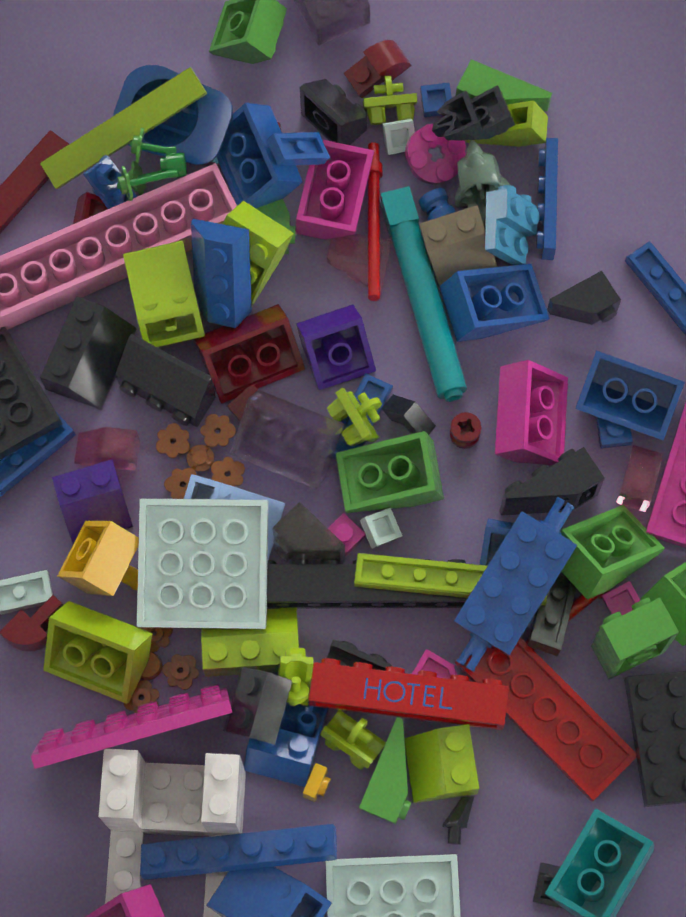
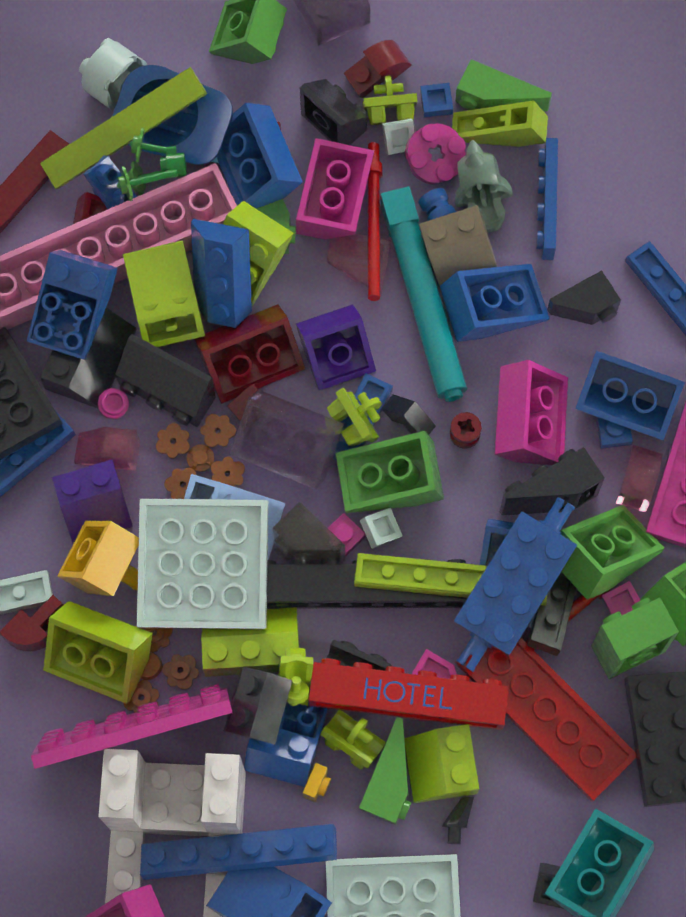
blue plate [267,132,330,166] -> none
black plate [432,85,515,141] -> none
dark azure plate [485,185,540,265] -> none
none -> blue slope [27,250,118,360]
none -> light aqua brick [79,38,147,110]
none -> dark pink plate [98,388,129,419]

